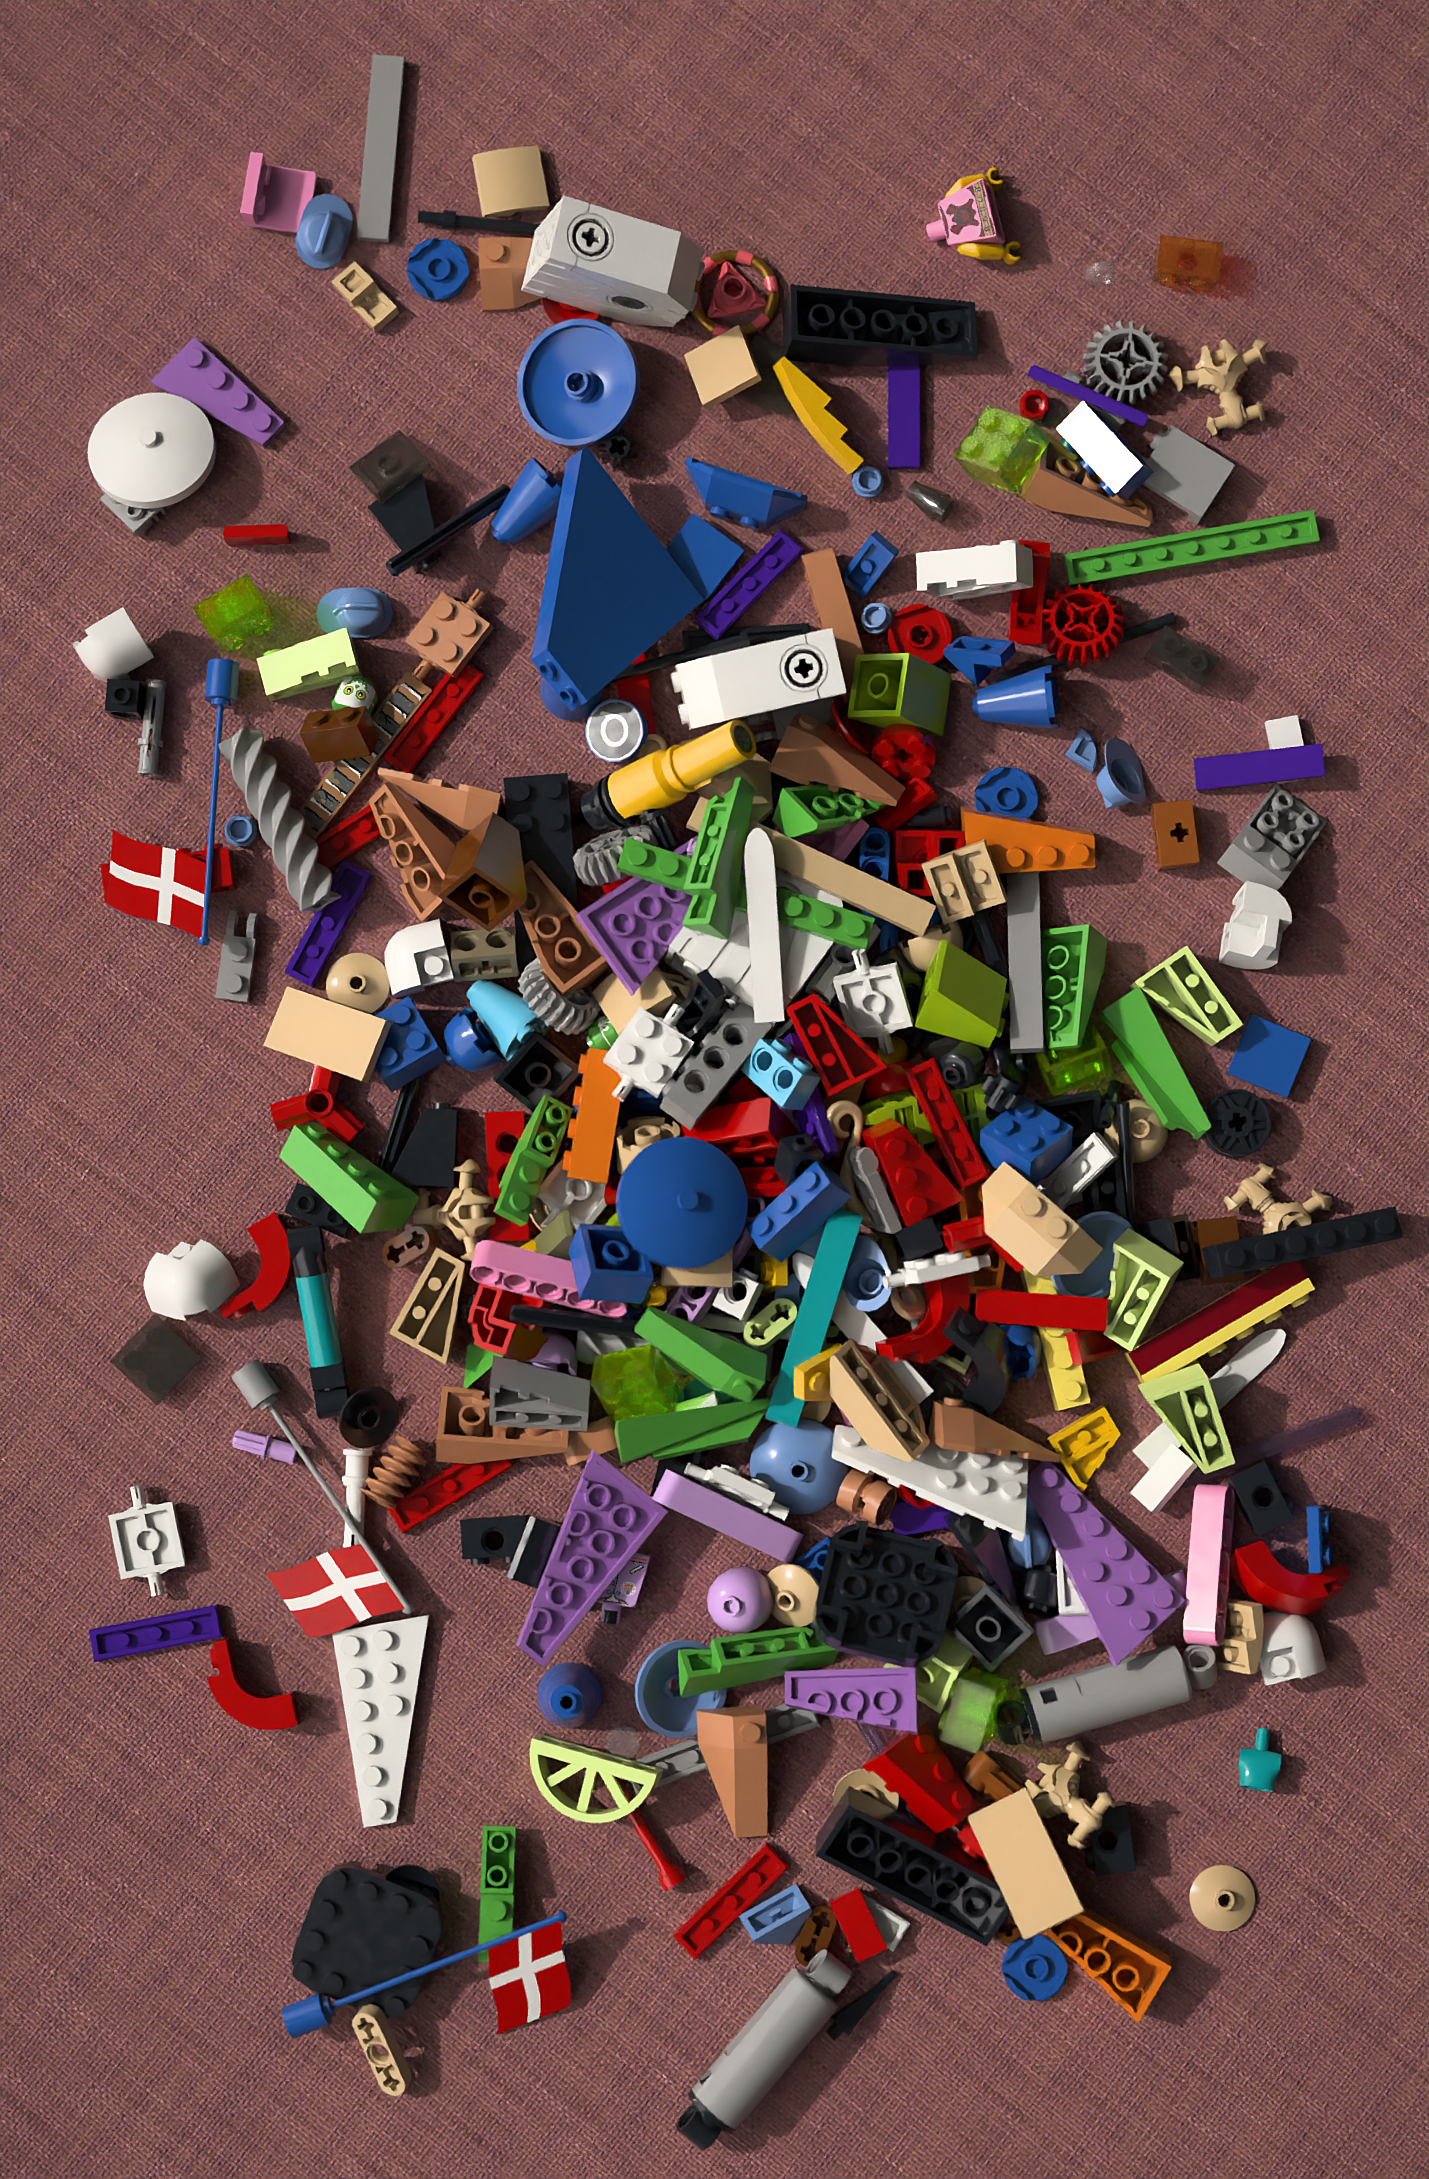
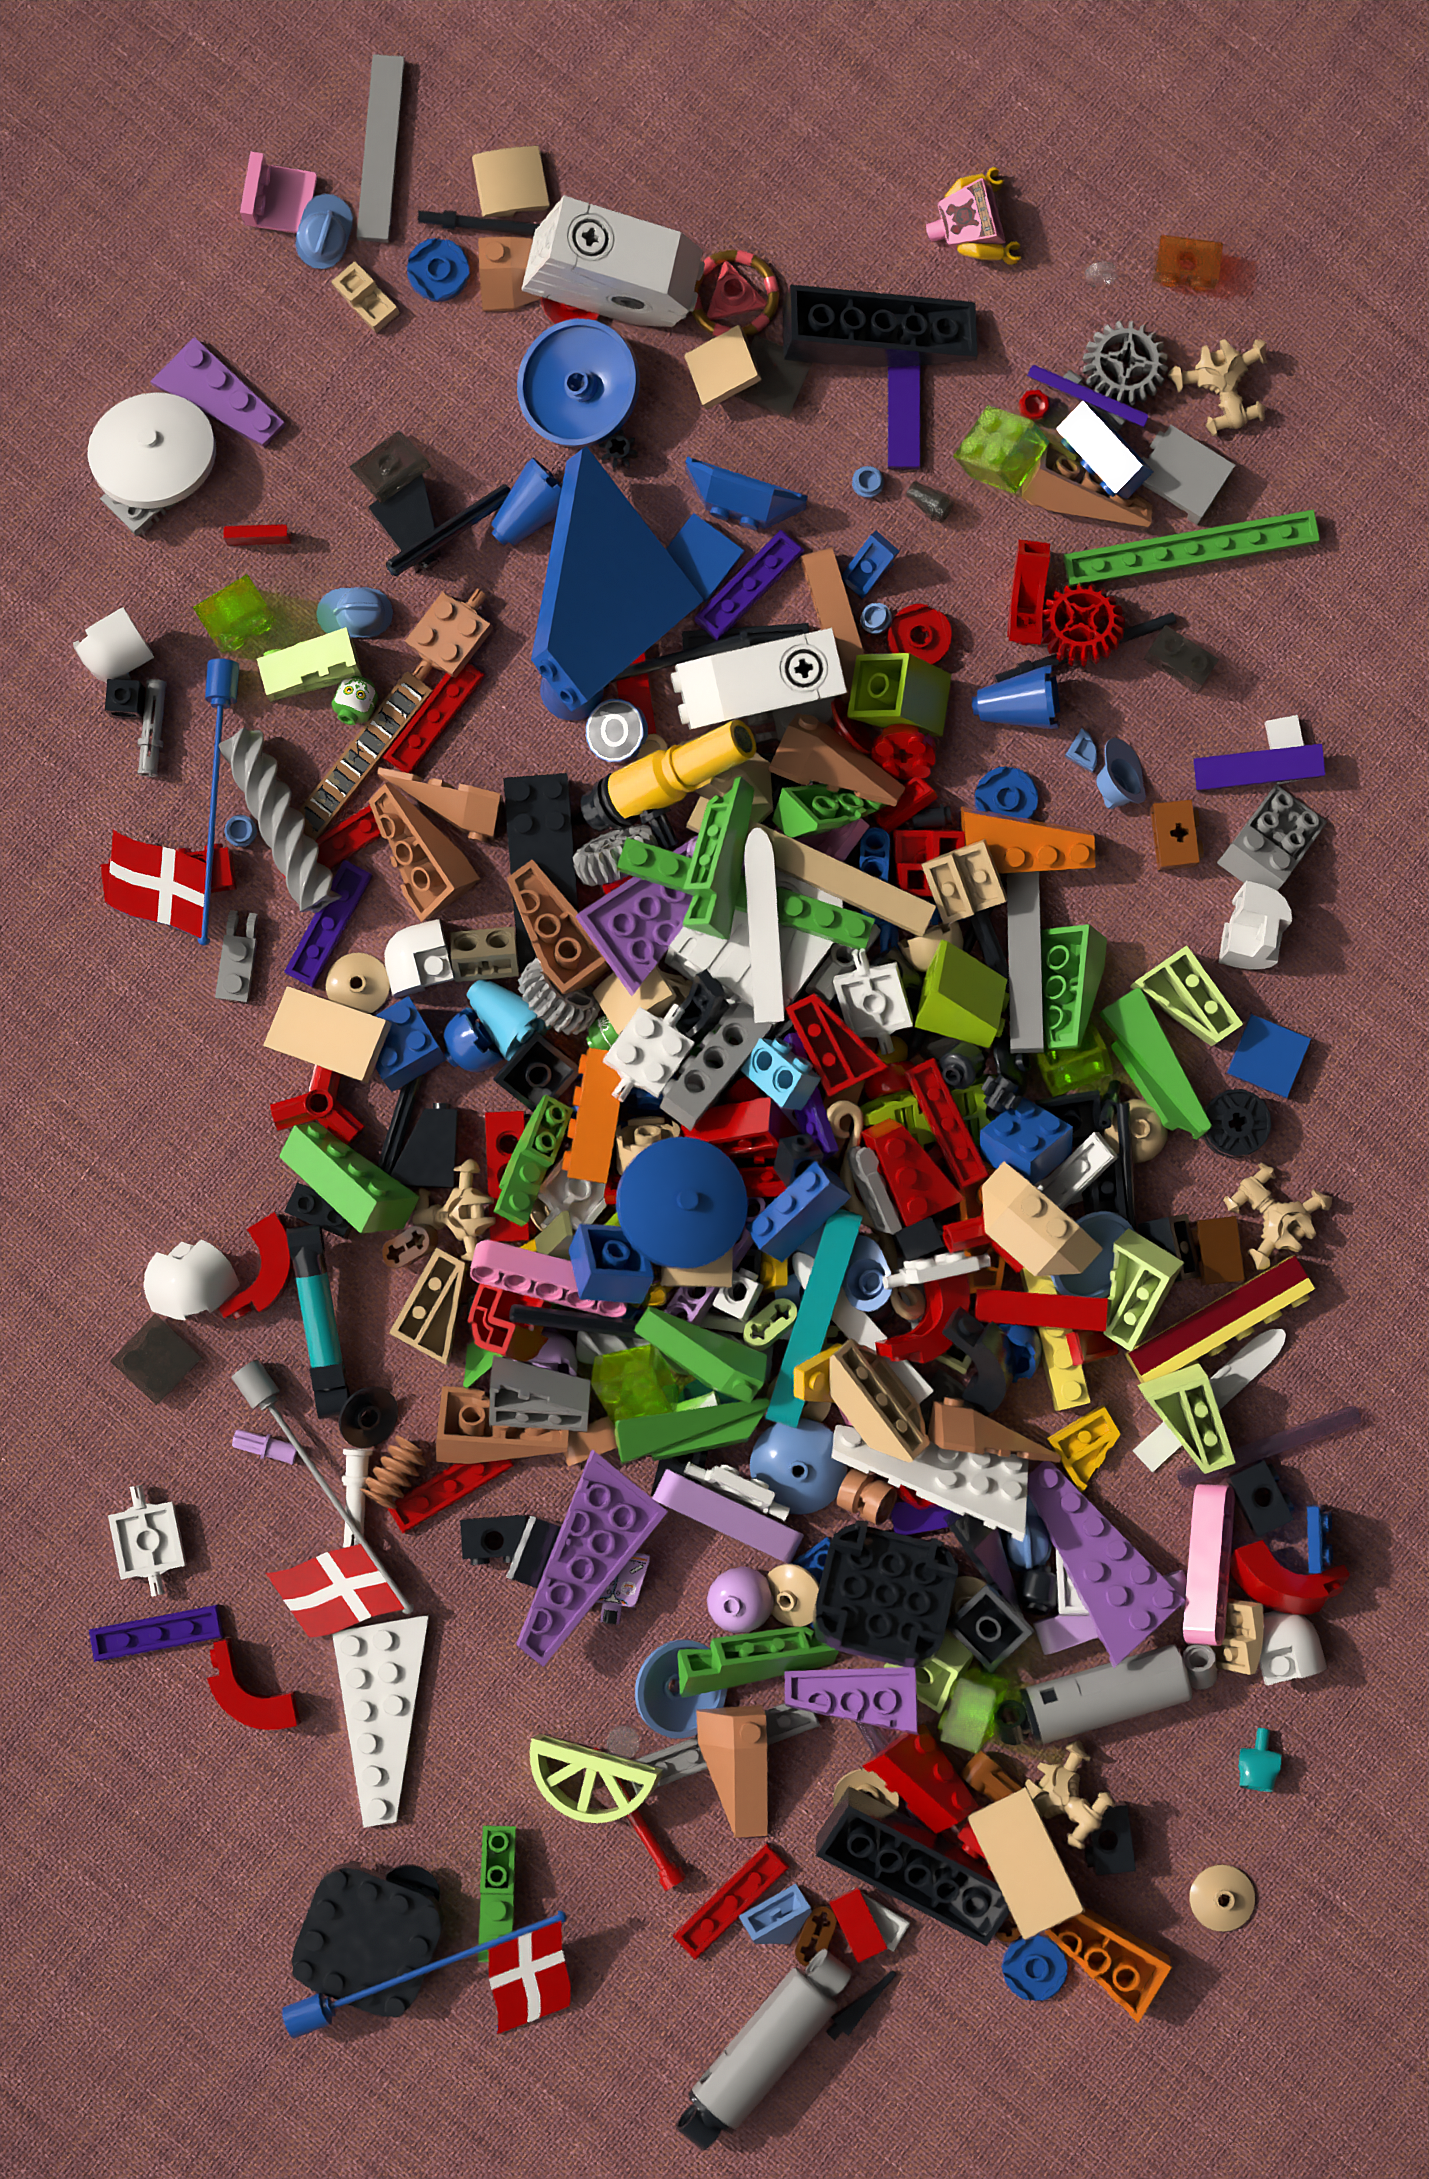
reddish brown brick [299,706,379,763] -> none
tan beam [352,2004,412,2096] -> none
reddish brown slope [438,812,527,932] -> none
blue cone [537,1662,602,1728] -> none
yellow slope [773,356,864,475] -> none
white wedge [916,540,1033,602] -> none
blue slope [943,636,1016,685] -> none
white tile [1130,1443,1198,1515] -> none
black arch [1202,1206,1403,1280] -> none

